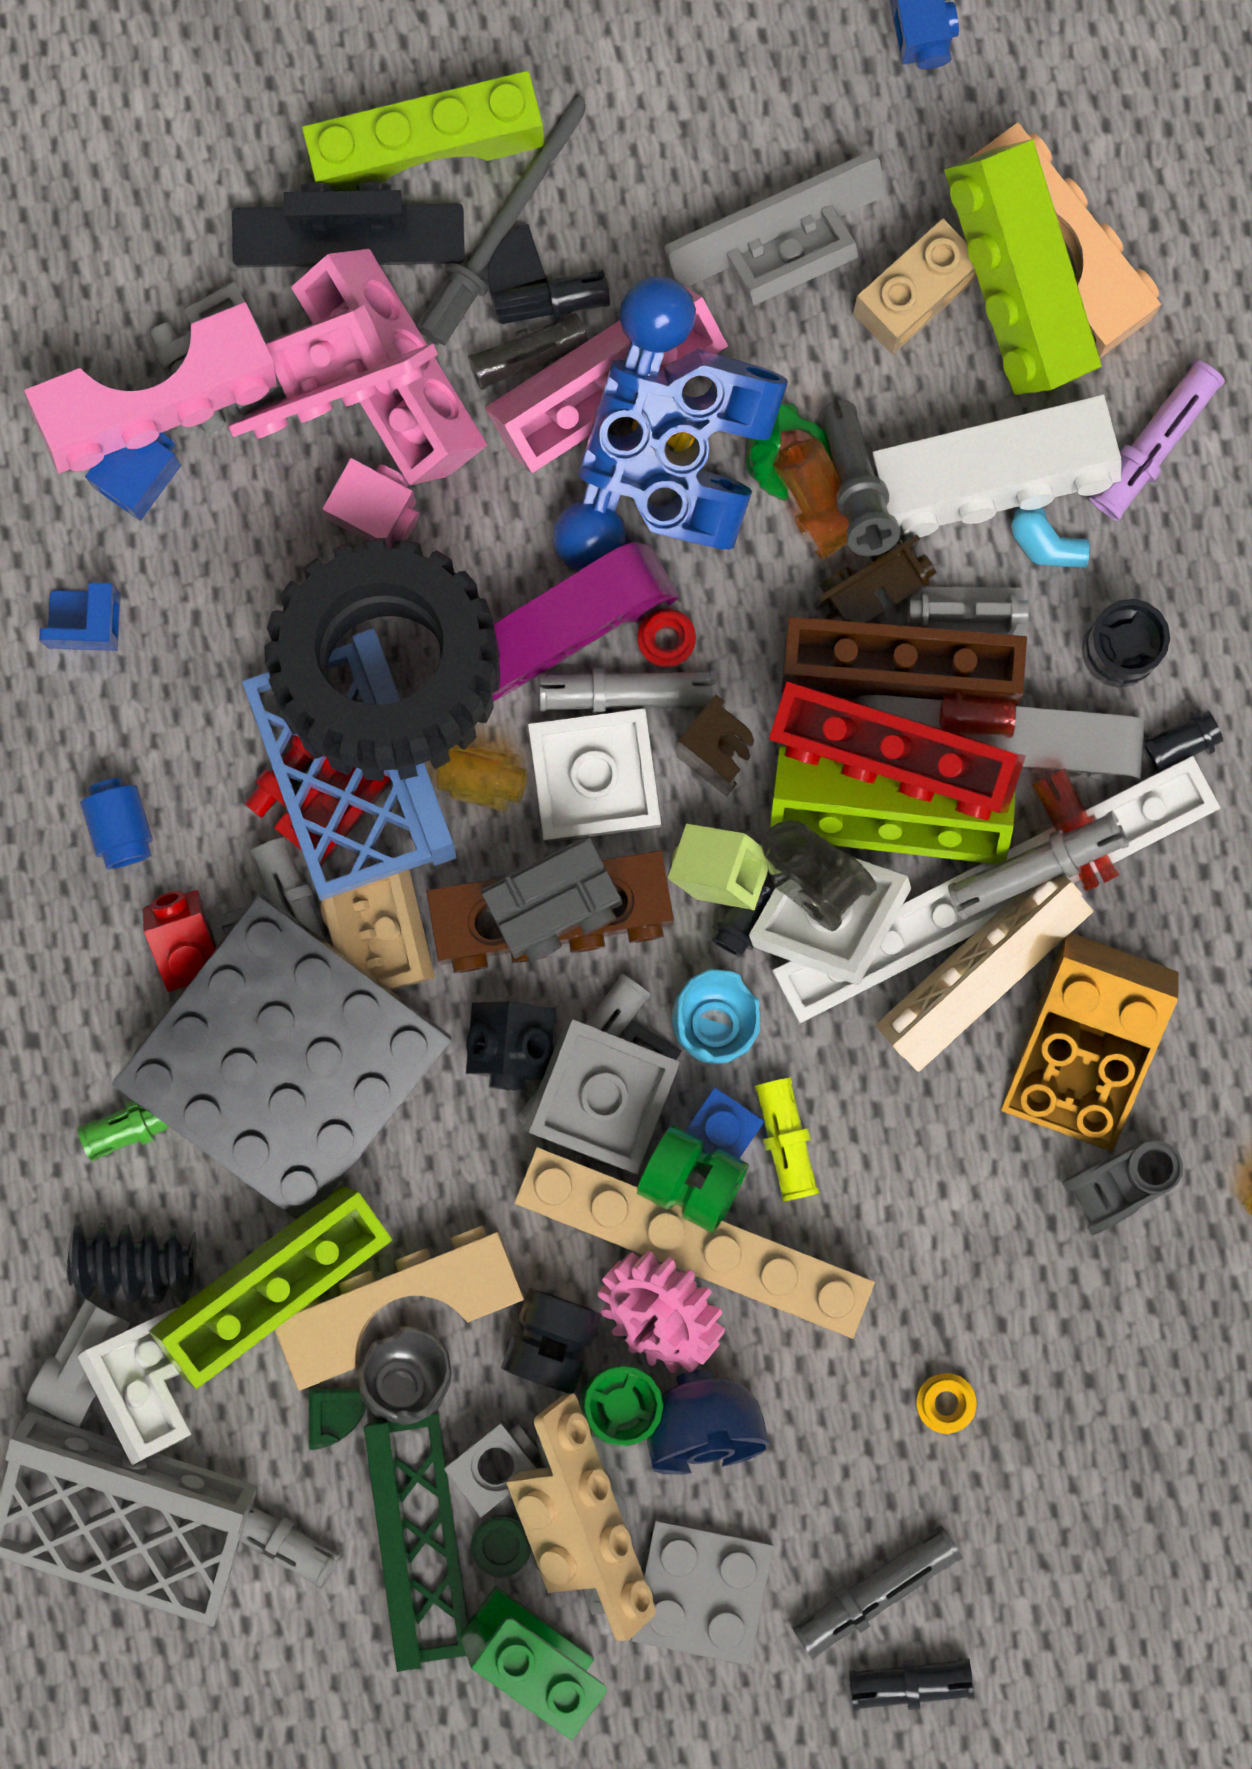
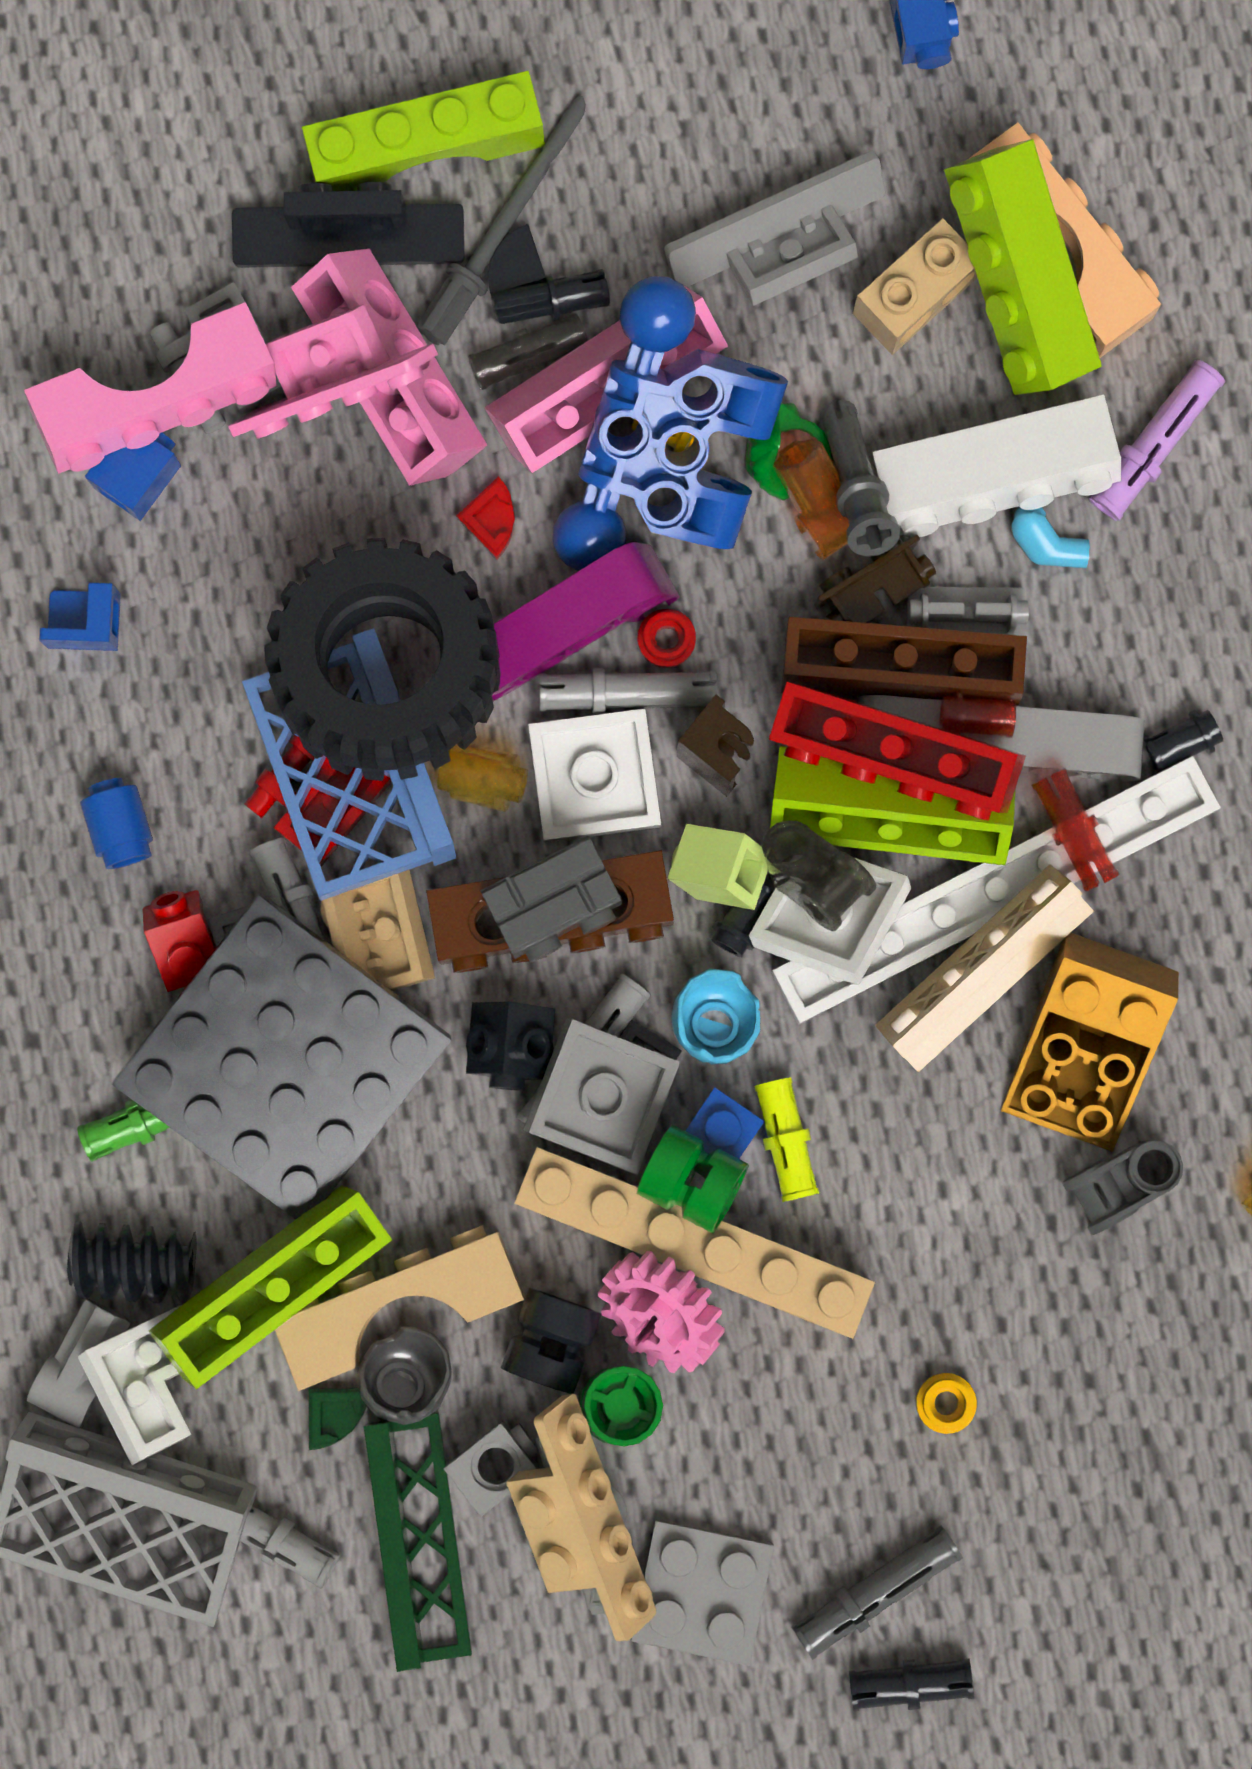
bright pink brick [322,458,420,548] -> none
green panel [460,1585,607,1741] -> none
dark green tile [471,1515,531,1577] -> none
dark blue cylinder [647,1369,770,1475] -> none
light grey pin [948,811,1129,920] -> none
black wheel [1082,599,1170,688] -> none
none -> red tile [456,476,515,560]

